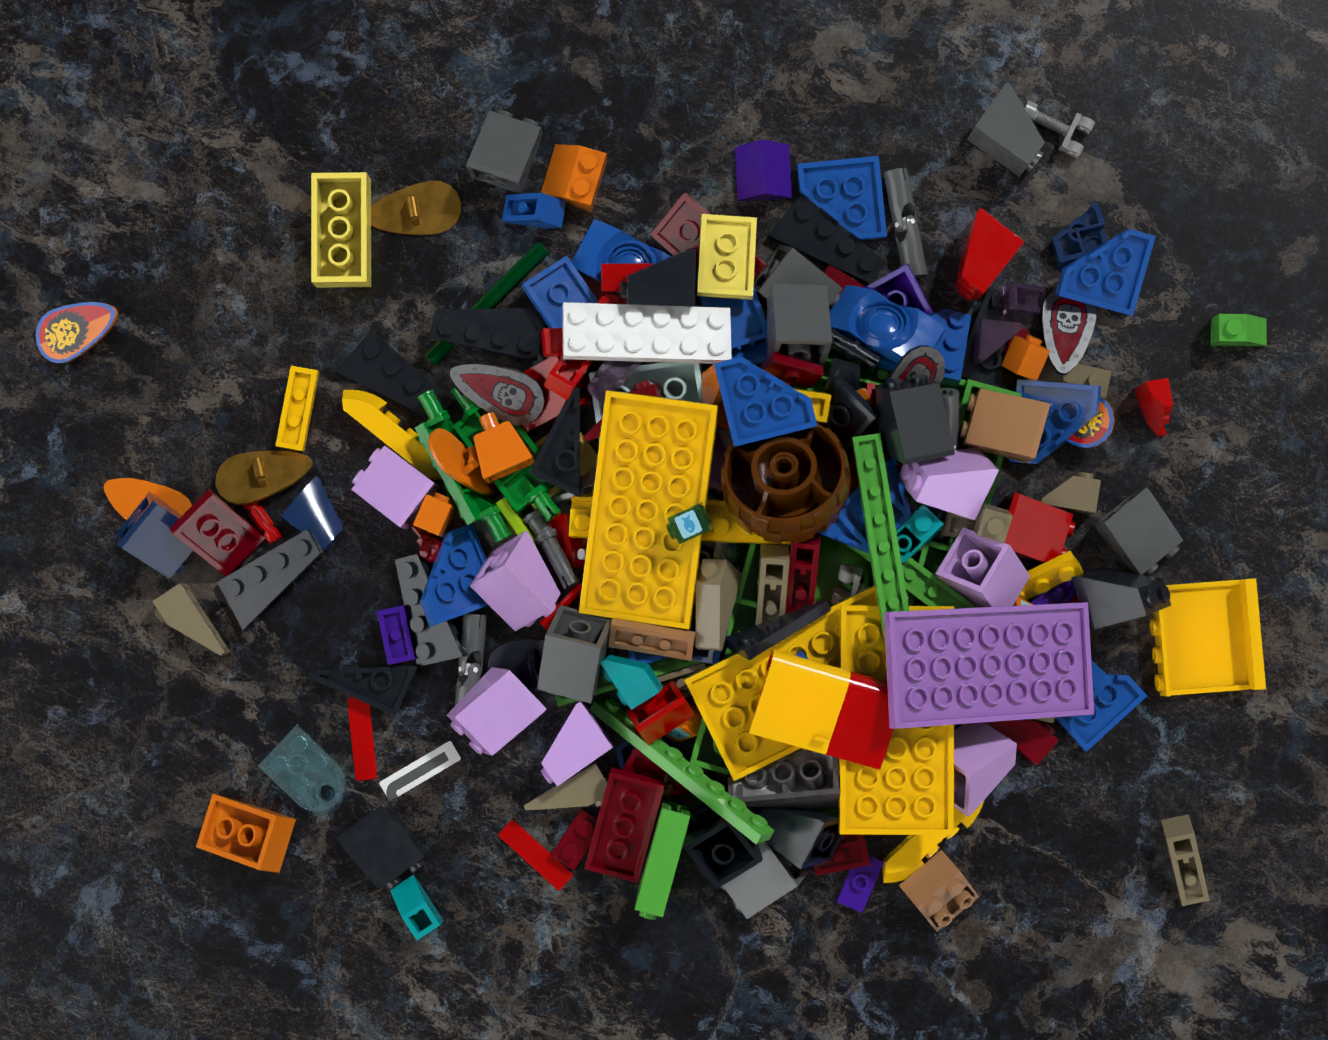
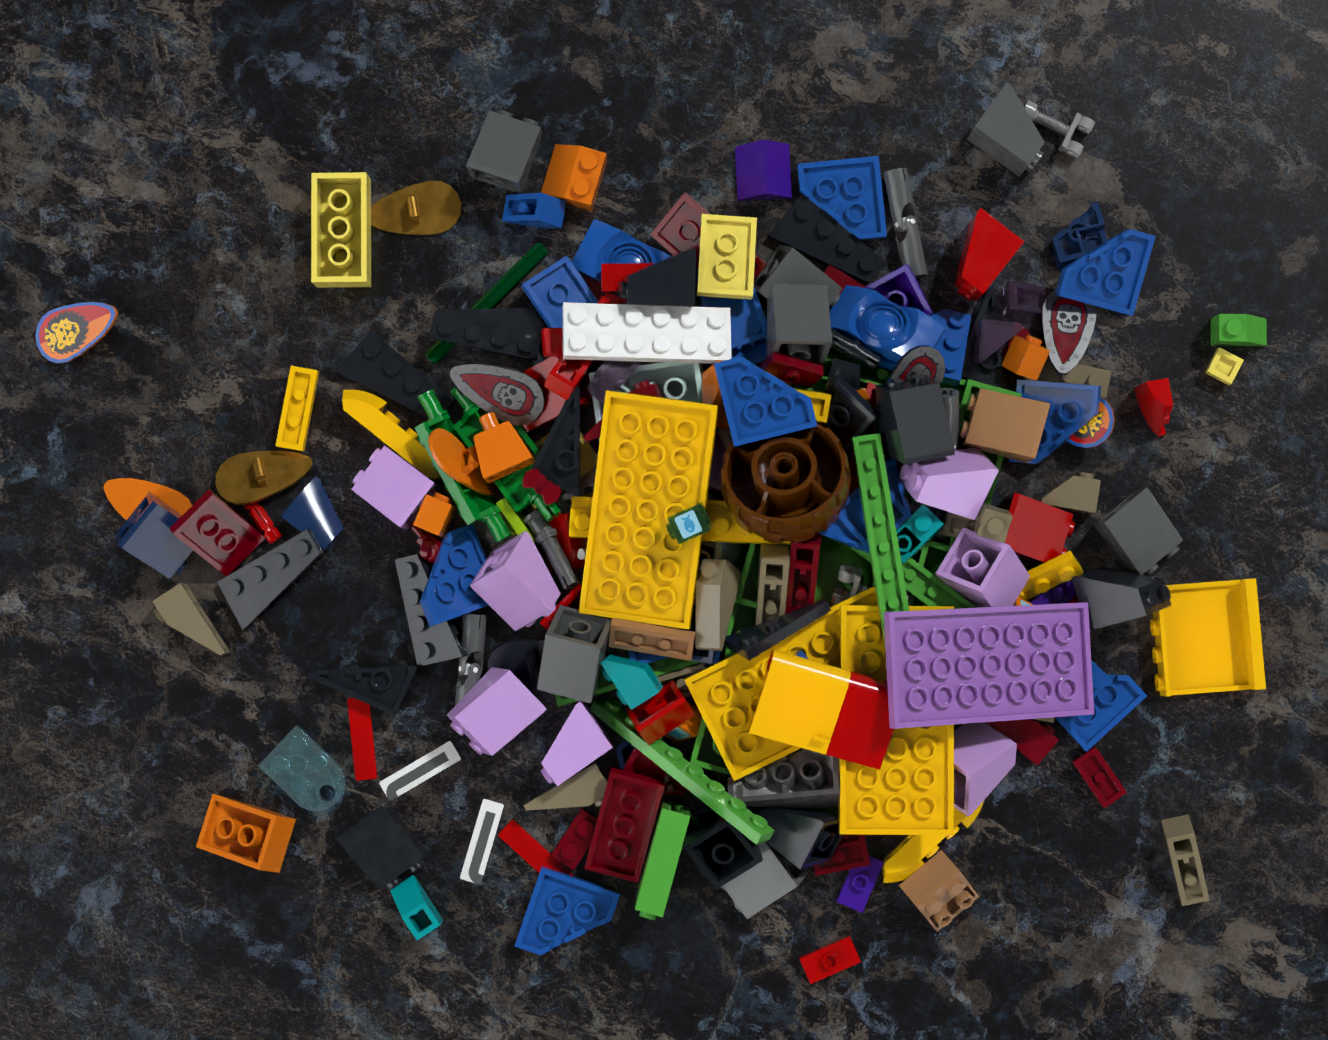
dark purple plate [377,605,416,665] -> none
none -> sticker [460,799,504,884]
none -> blue plate [515,866,620,955]
none -> dark red piece [522,468,561,505]
none -> red plate [799,935,861,984]
none -> dark red plate [1071,746,1127,808]
none -> light yellow plate [1205,347,1244,385]

